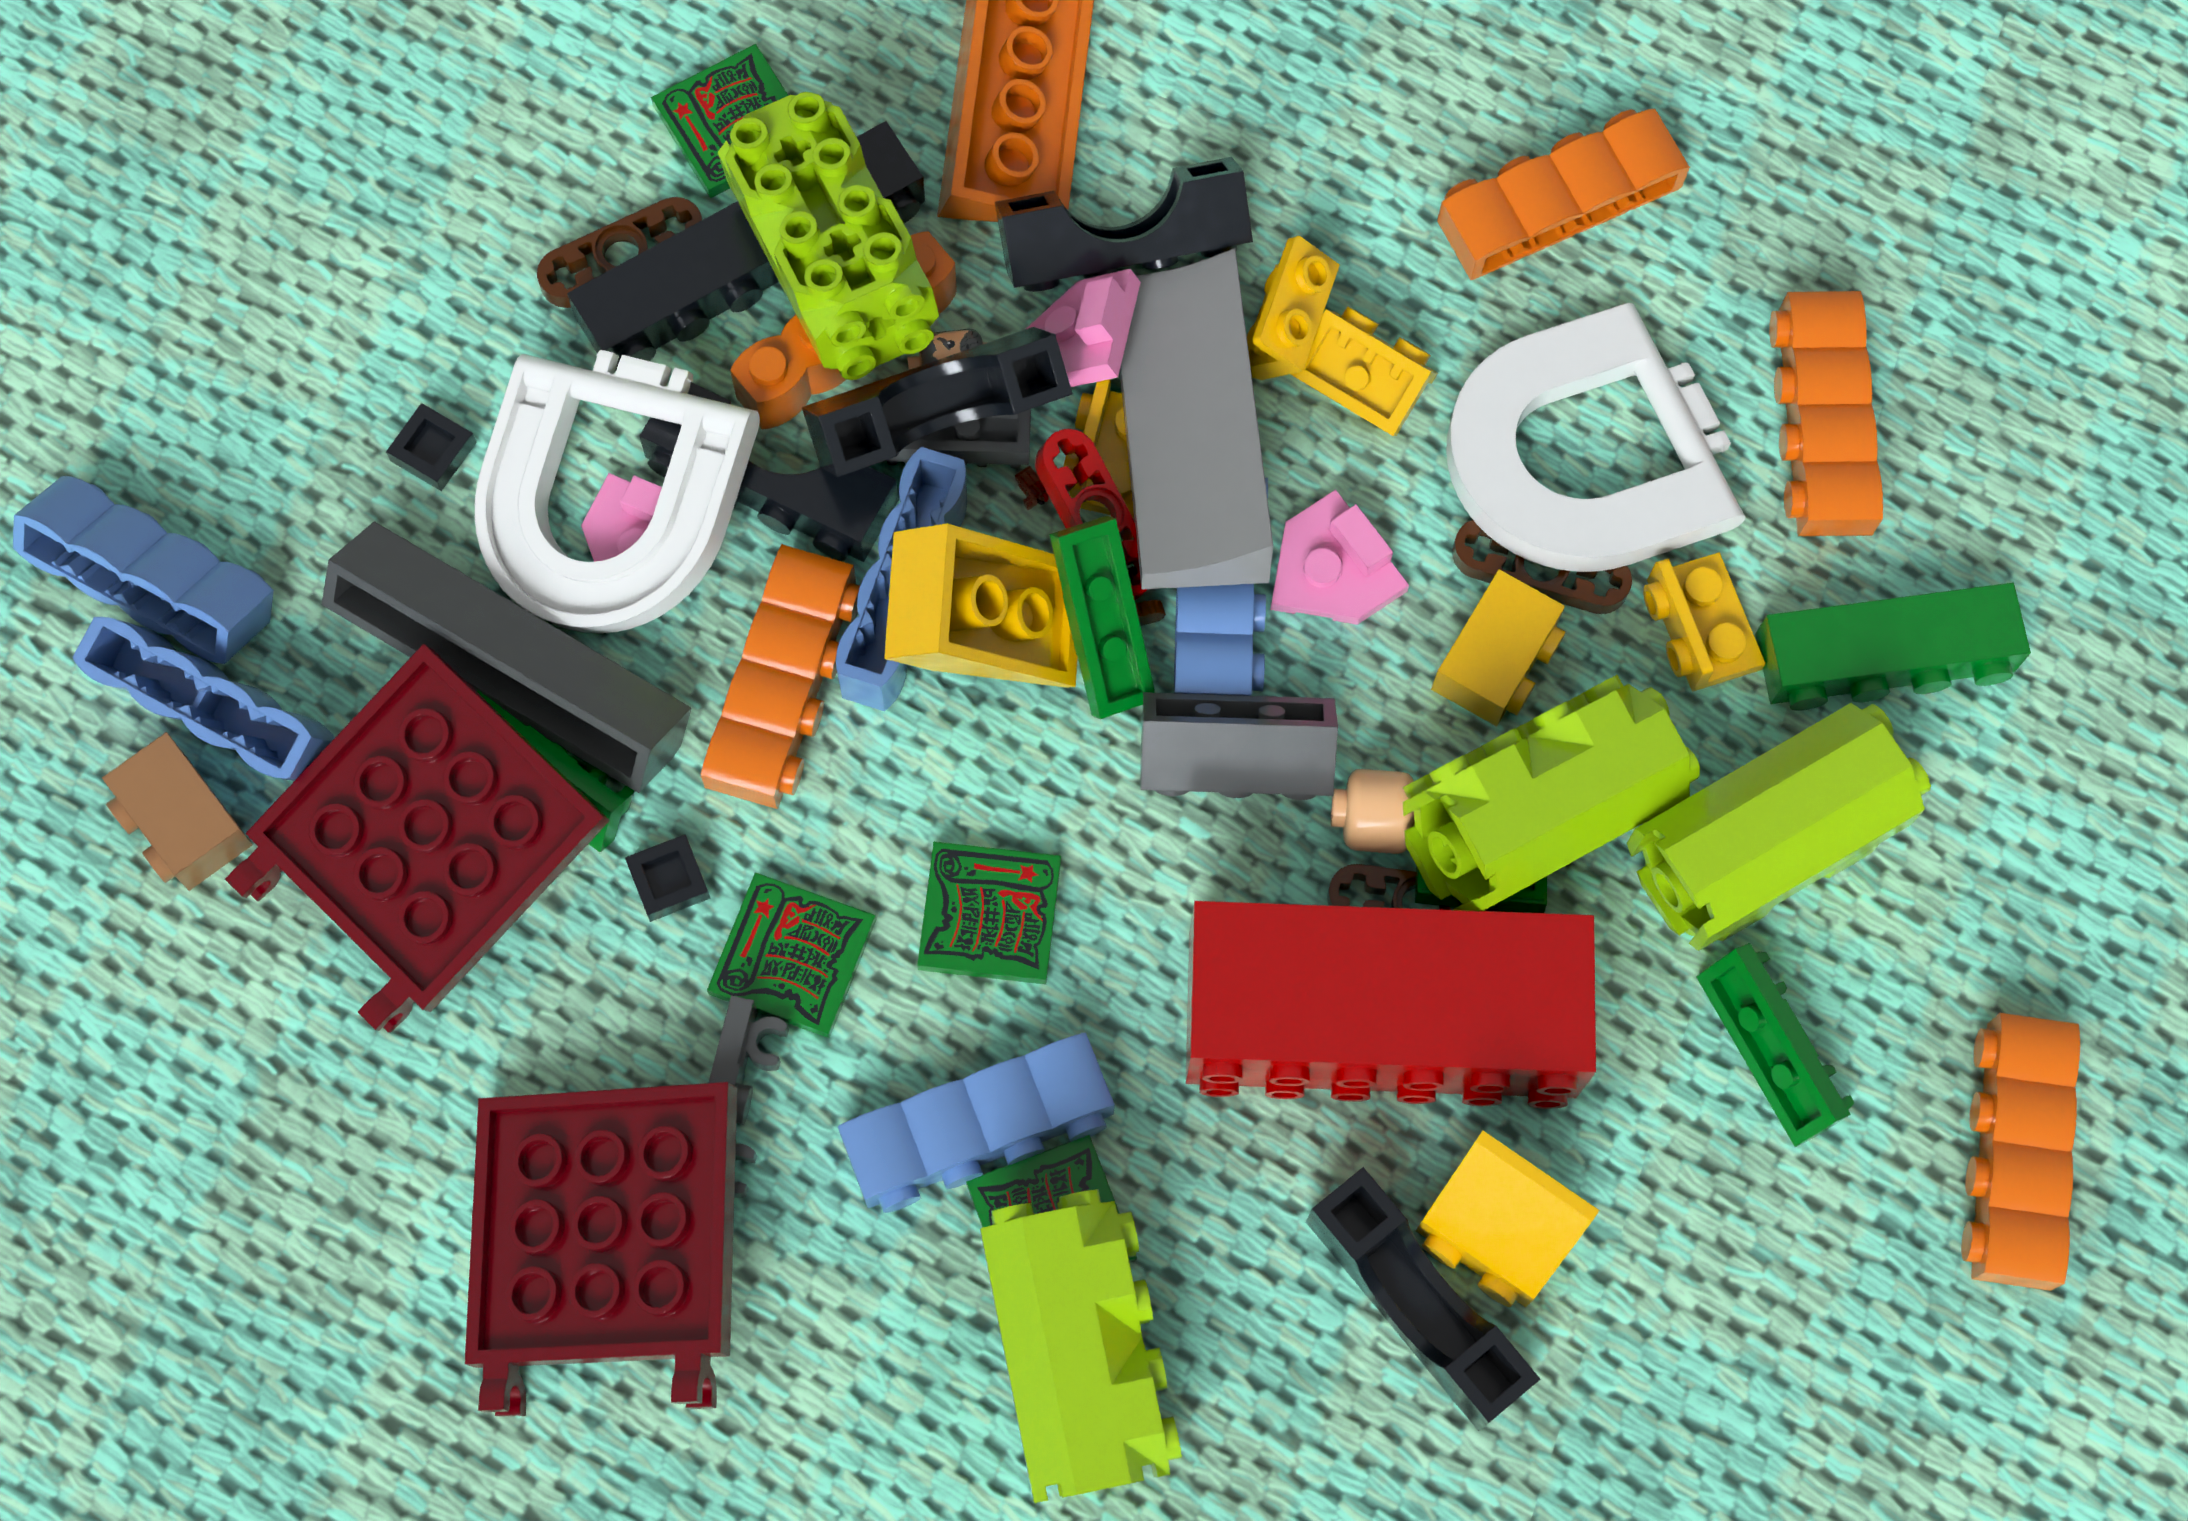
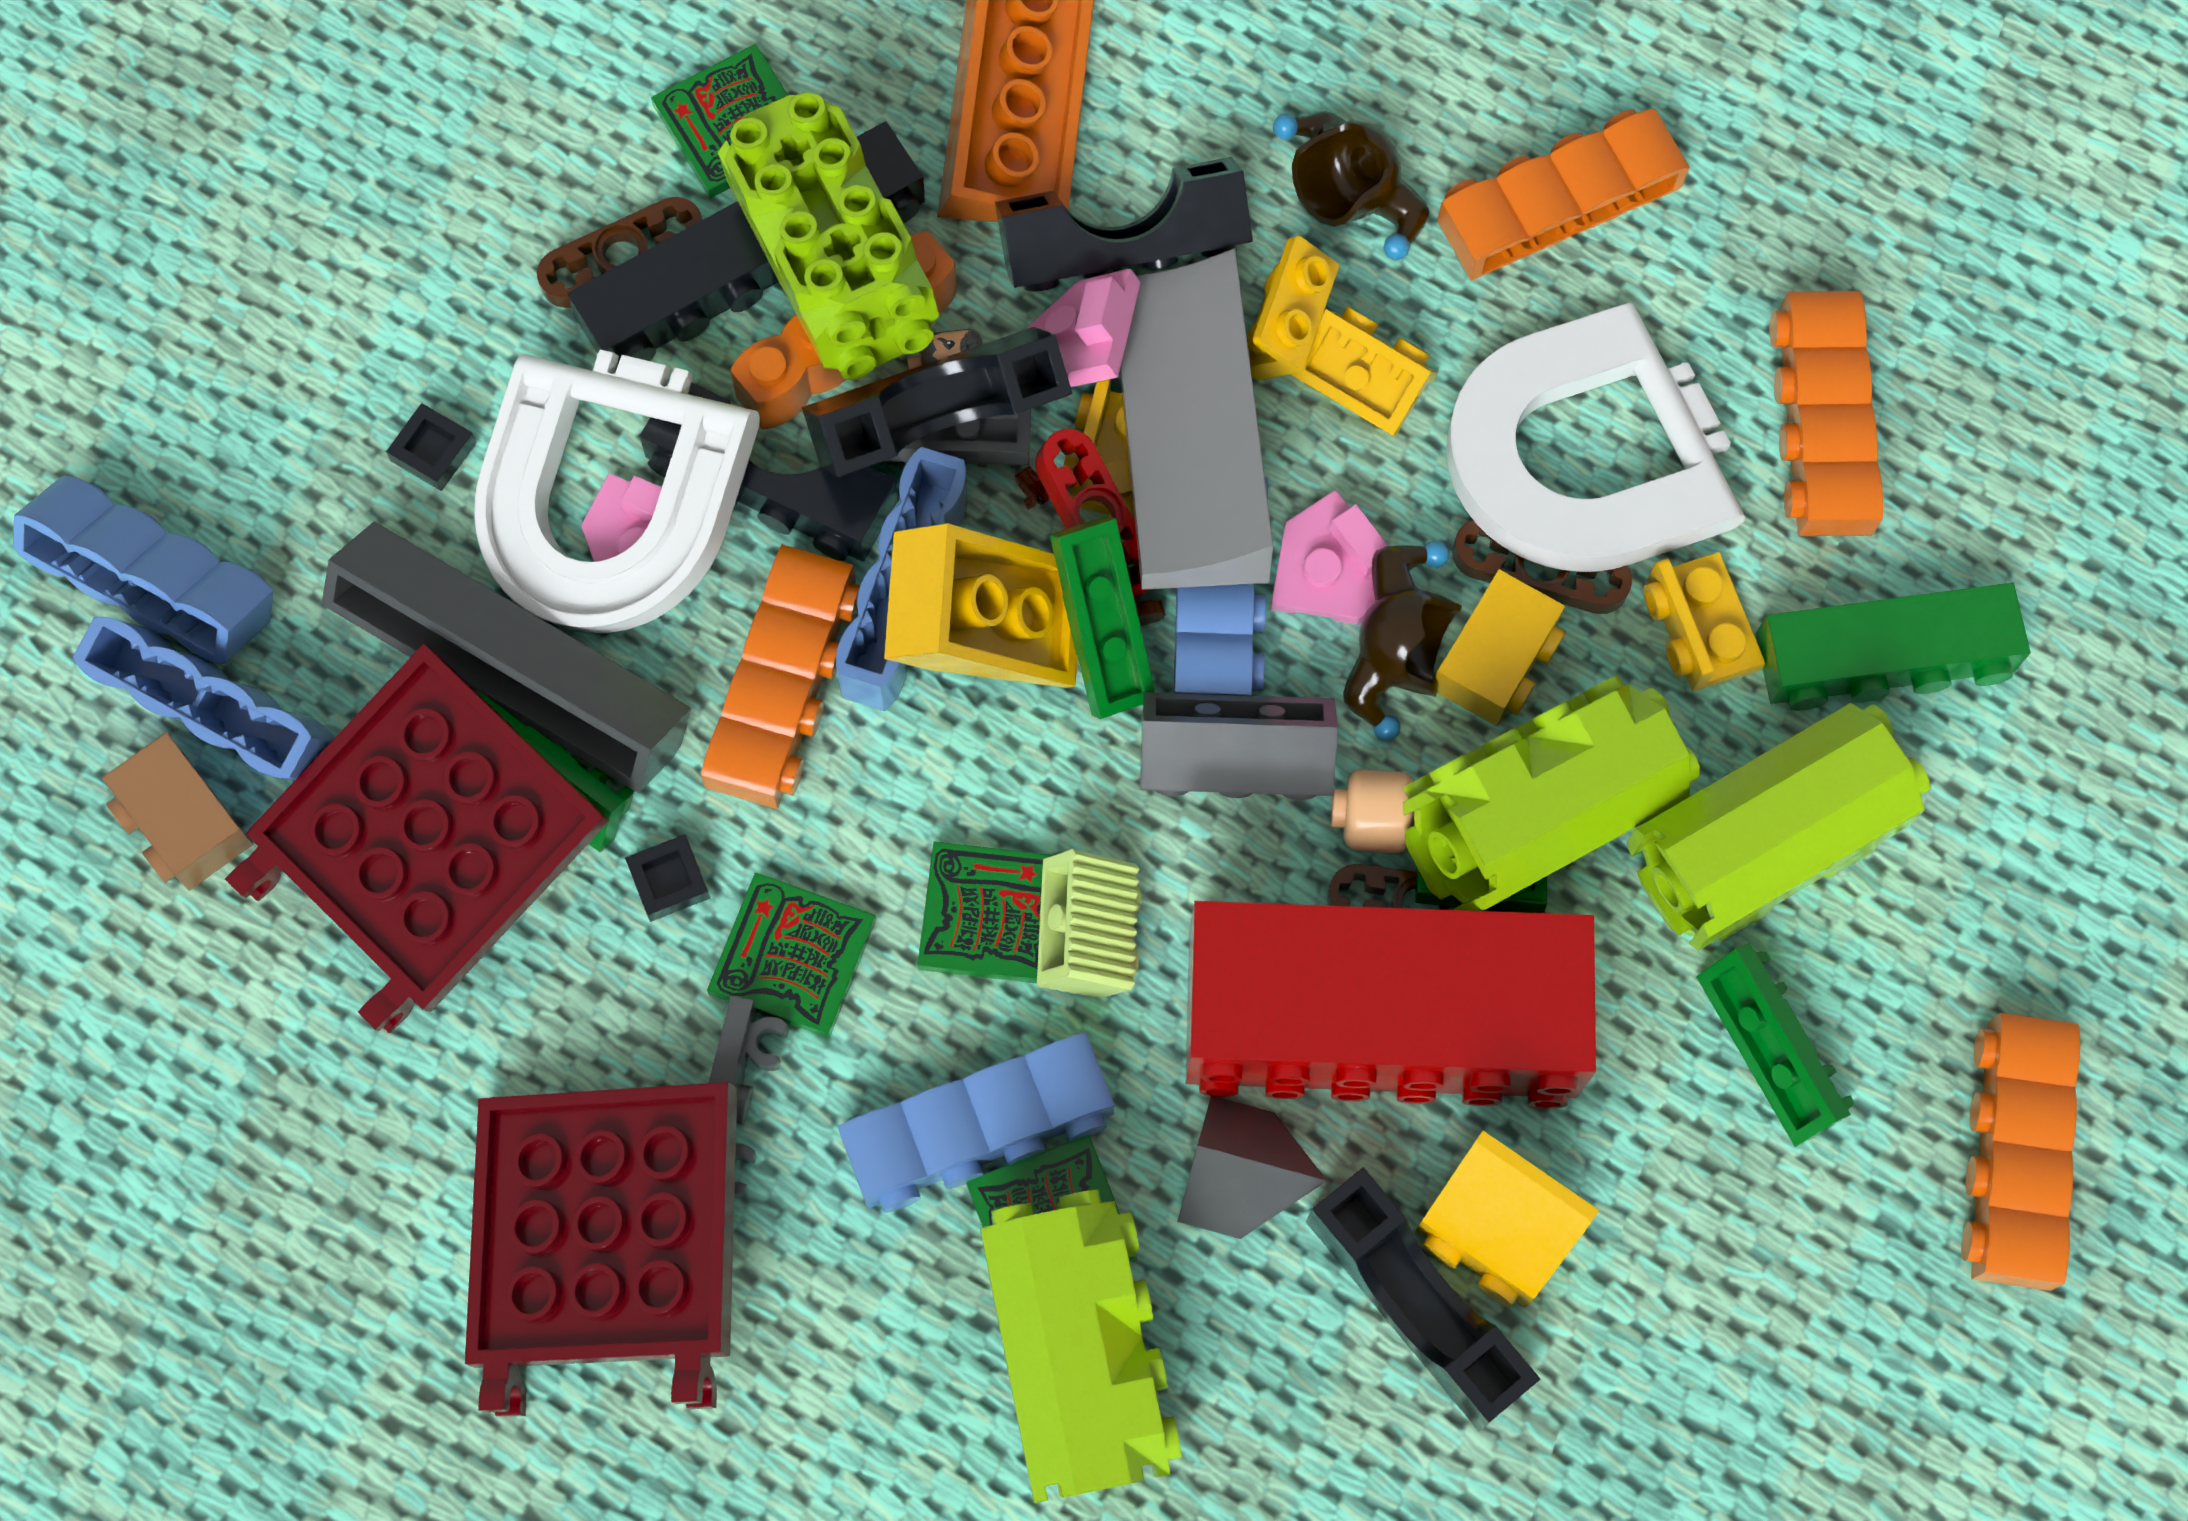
none -> yellowish green brick [1037,849,1141,997]
none -> dark grey slope [1177,1096,1327,1239]
none -> dark brown piece [1273,111,1429,260]
none -> dark brown piece [1343,541,1462,741]

